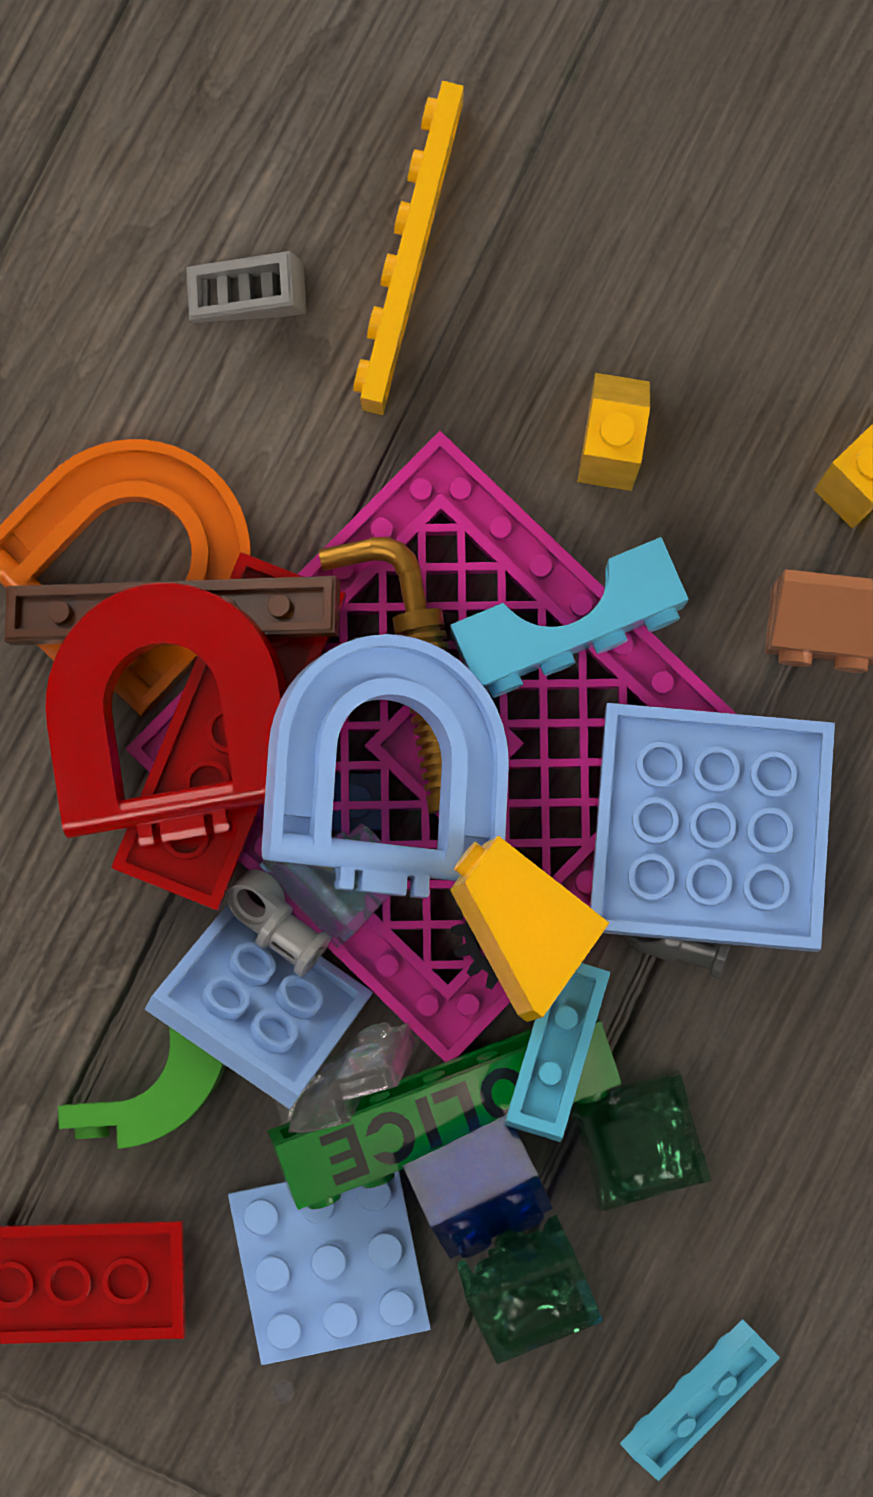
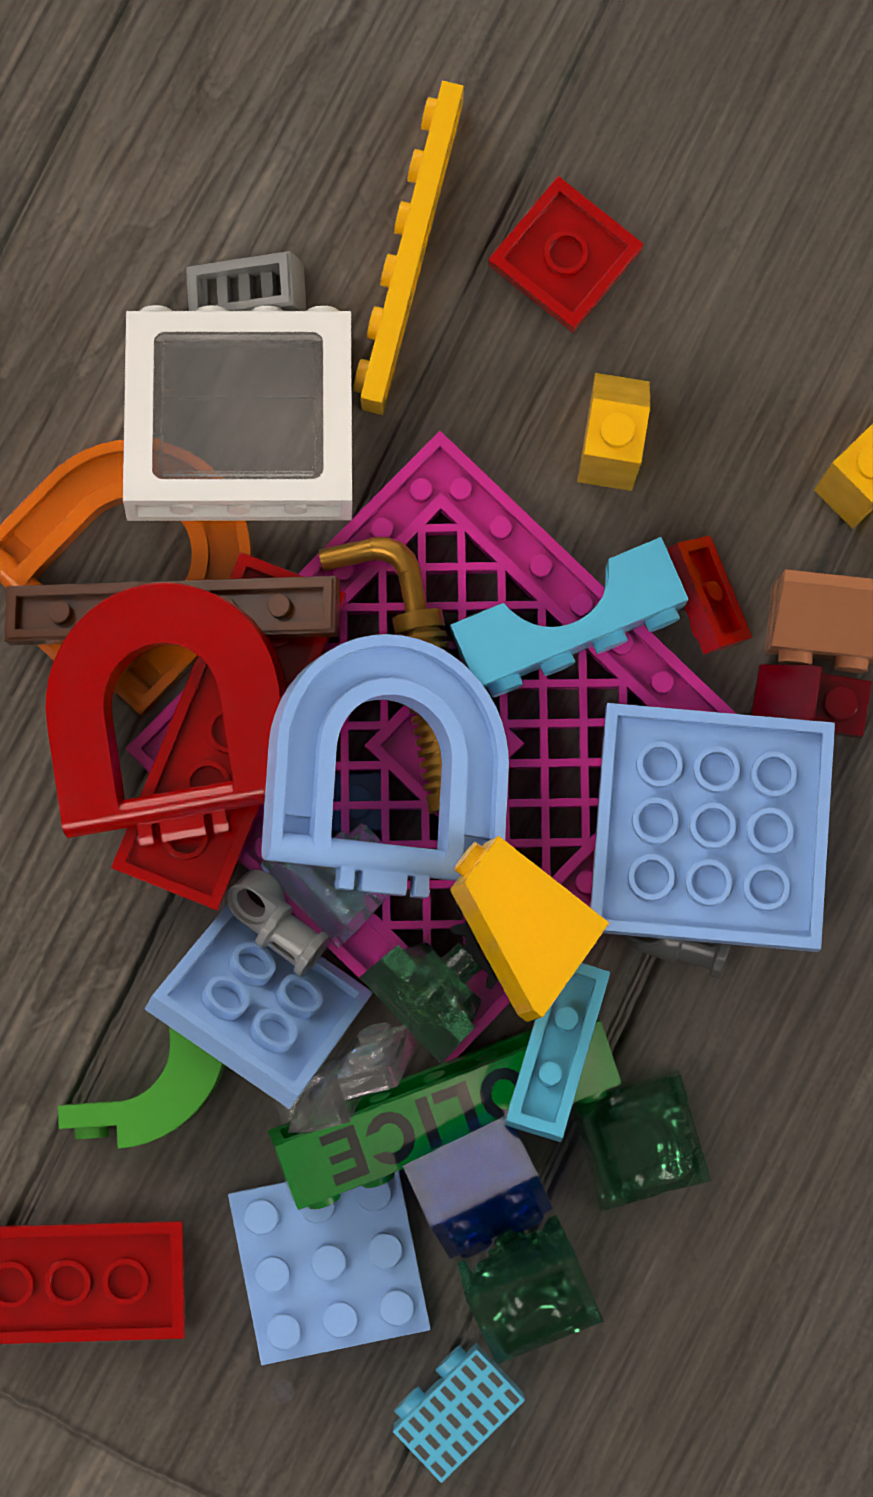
medium azure plate [620,1319,780,1481] -> none
none -> piece [123,305,352,521]
none -> clear green brick [359,942,482,1064]
none -> medium azure brick [393,1343,525,1483]
none -> red plate [488,176,644,333]
none -> red plate [666,535,753,655]
none -> dark red slope [751,664,872,739]

